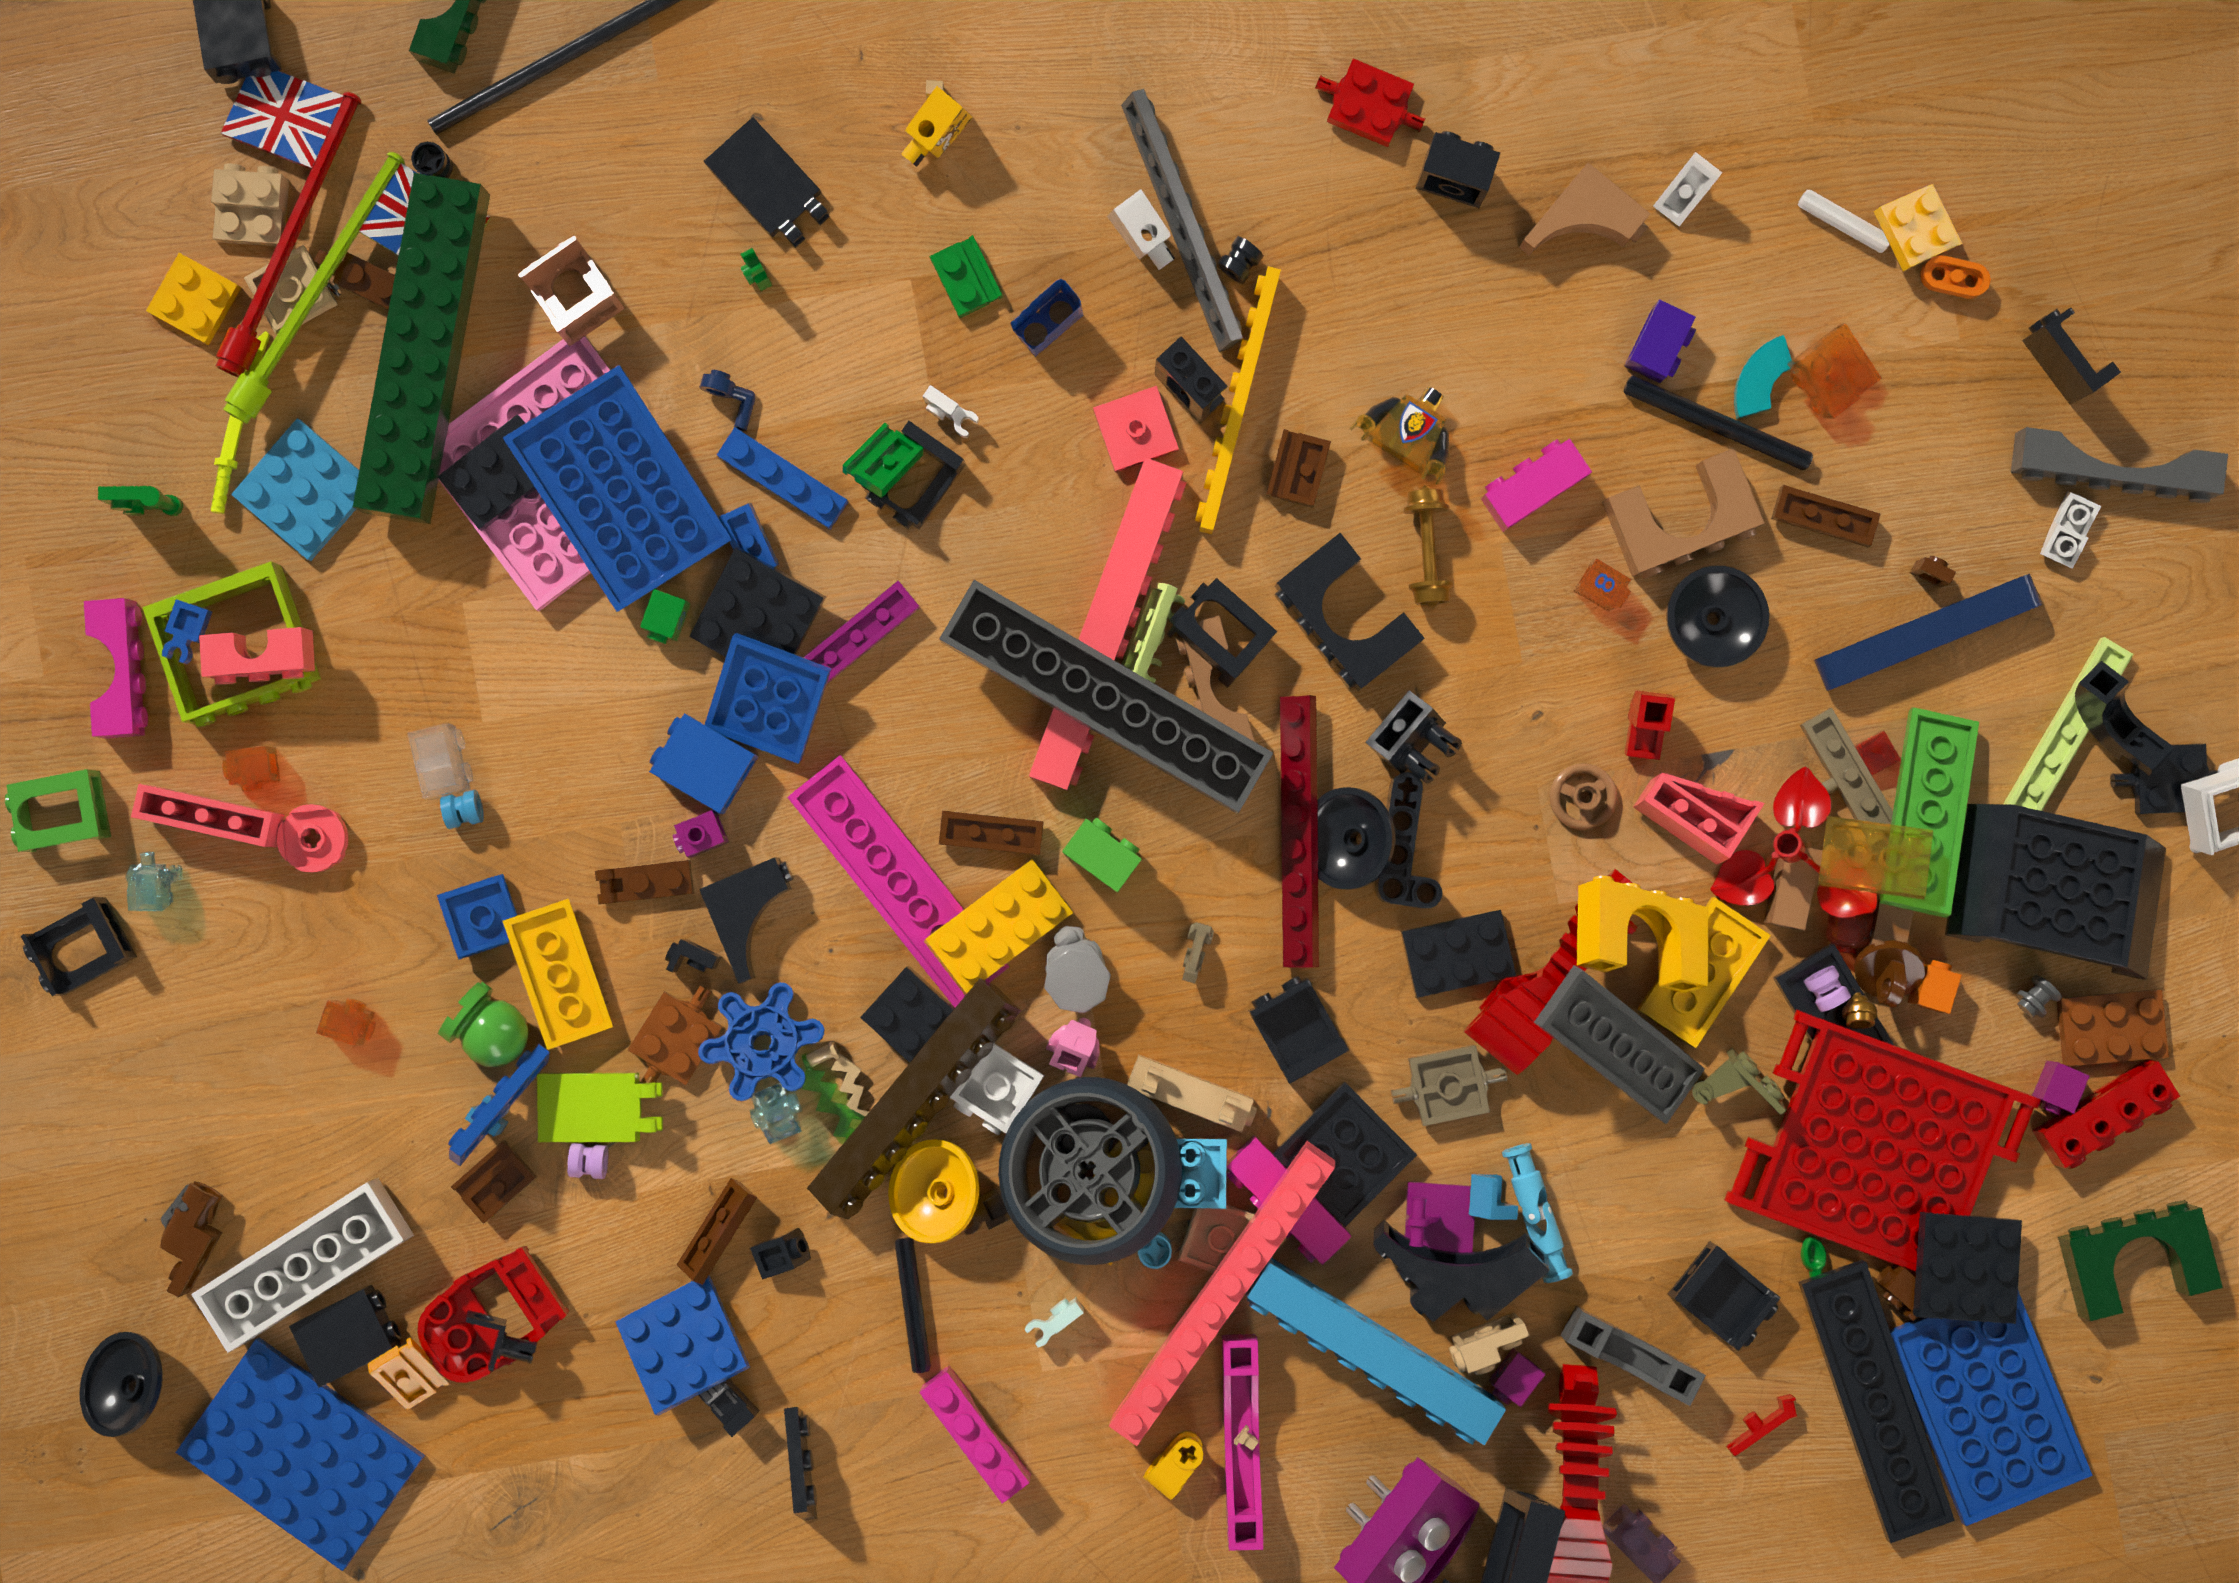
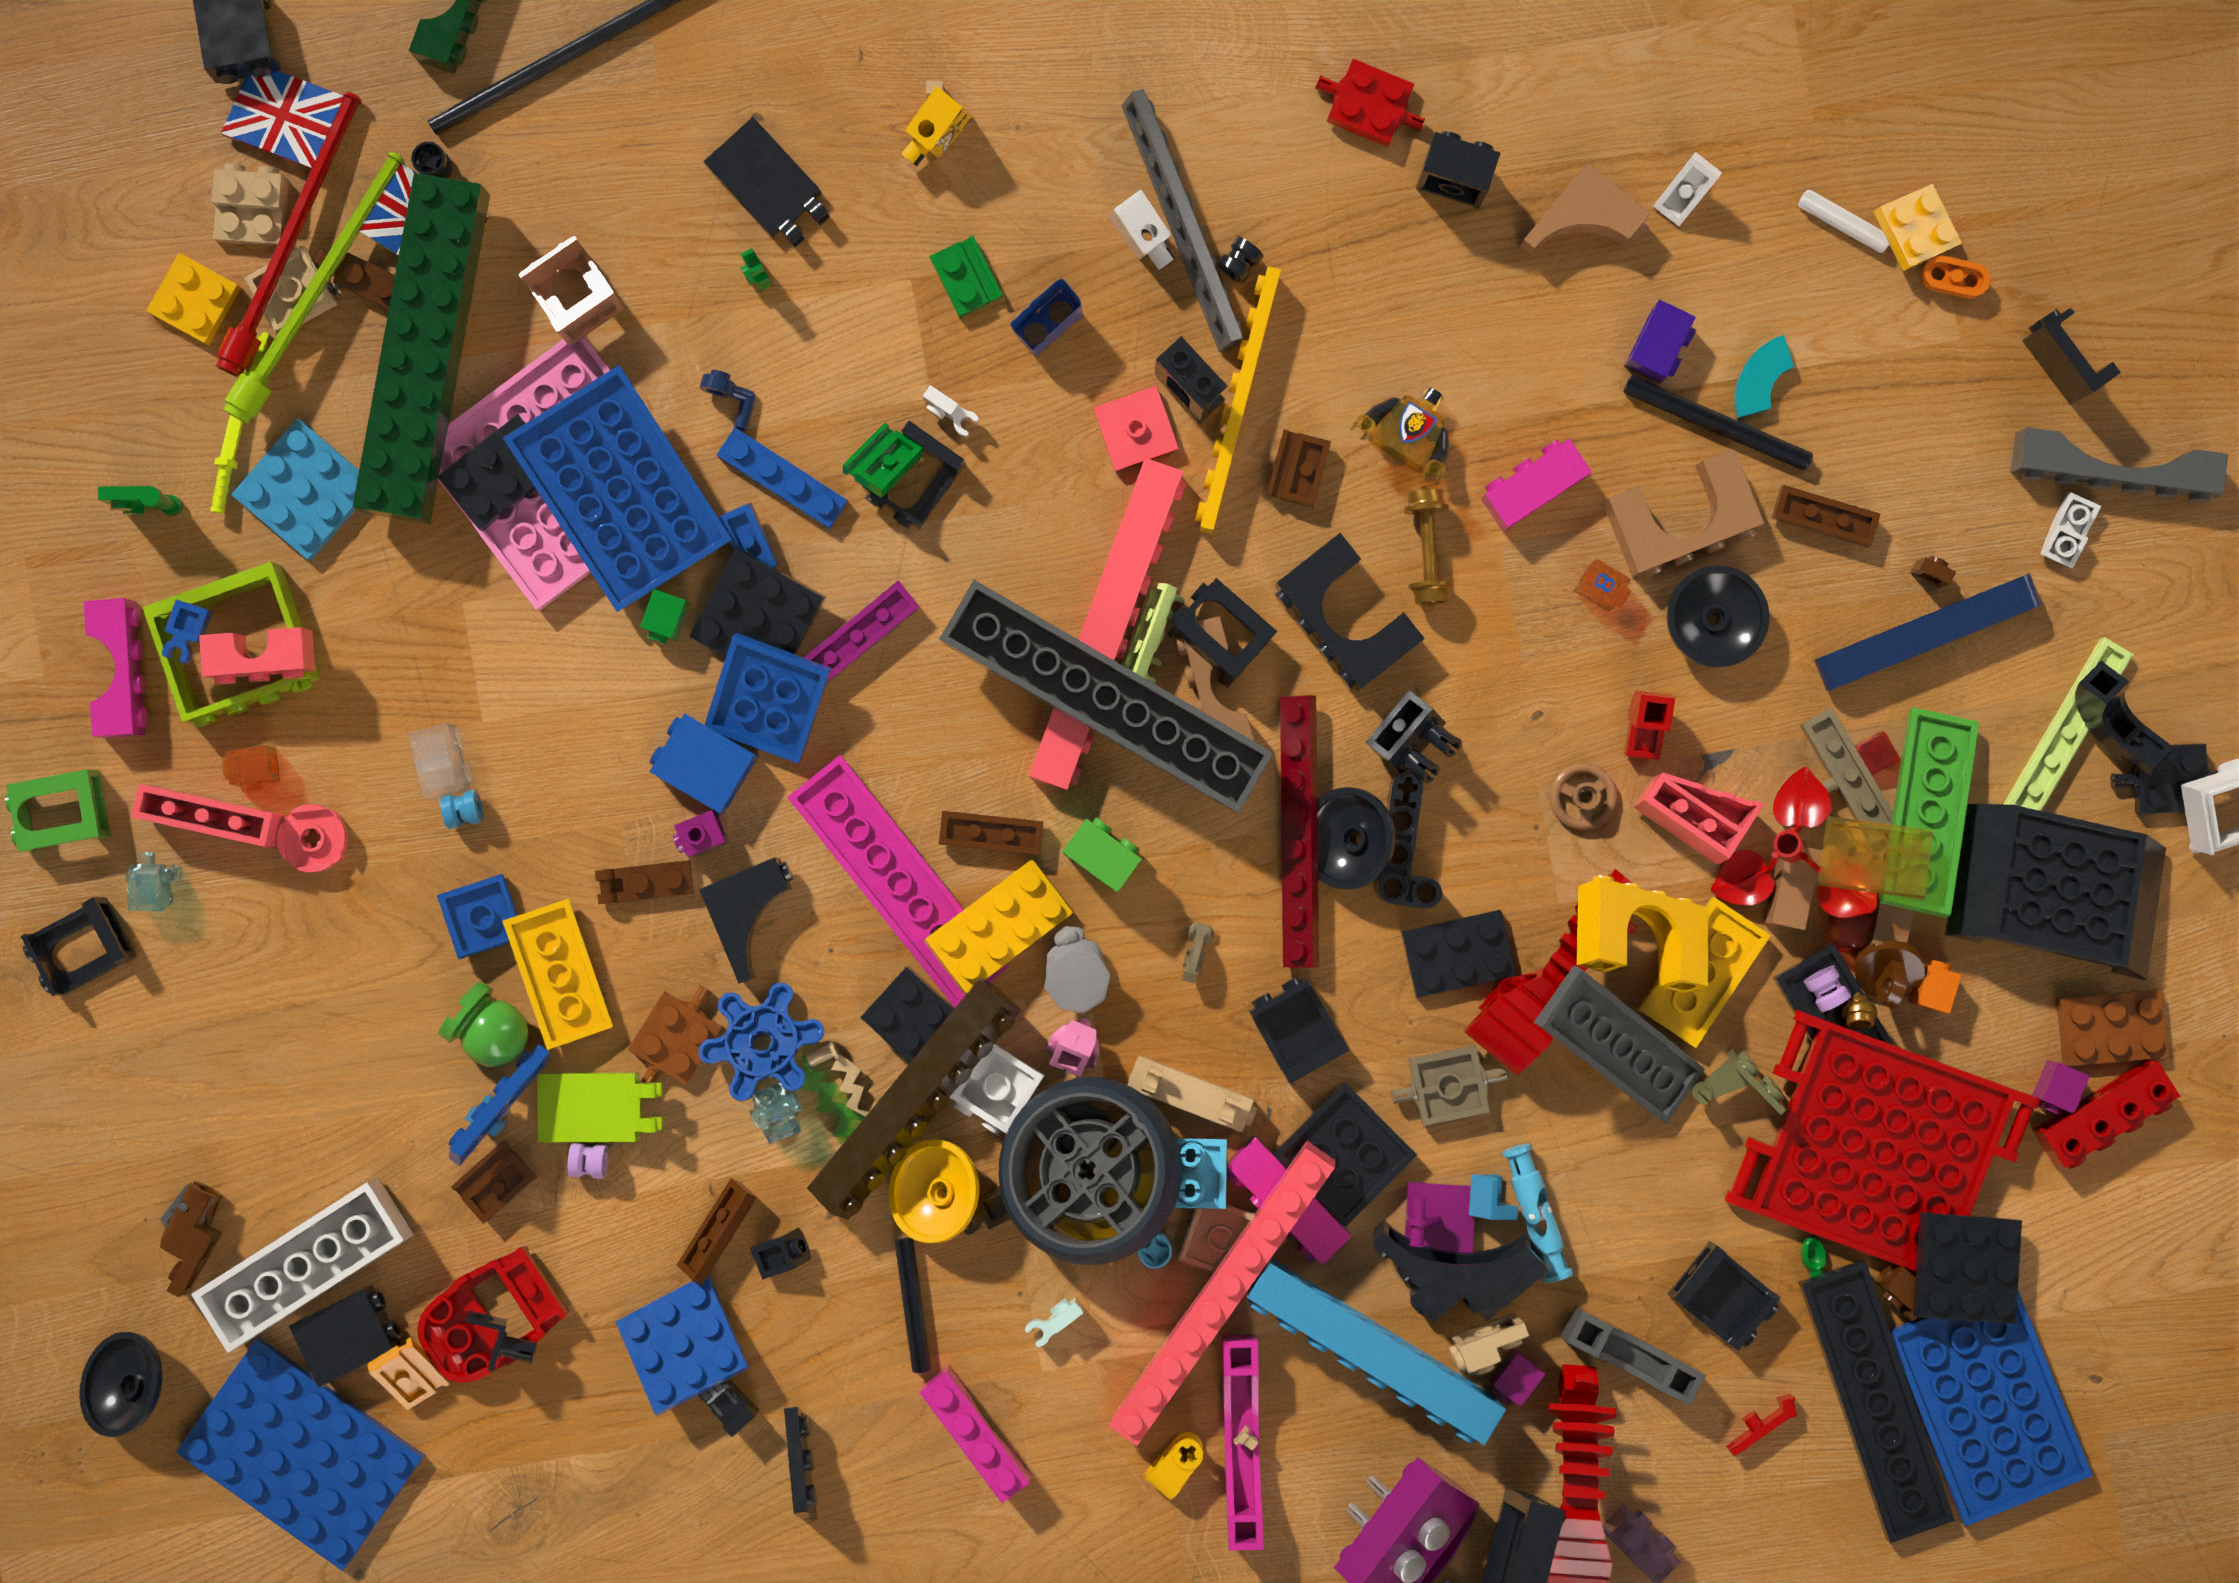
clear orange brick [316,998,376,1046] -> none
black bracket [665,939,722,973] -> none
clear orange plate [1788,323,1882,419] -> none
dark grey wheel [2016,974,2062,1018] -> none
dark green arch [2058,1200,2223,1321] -> none

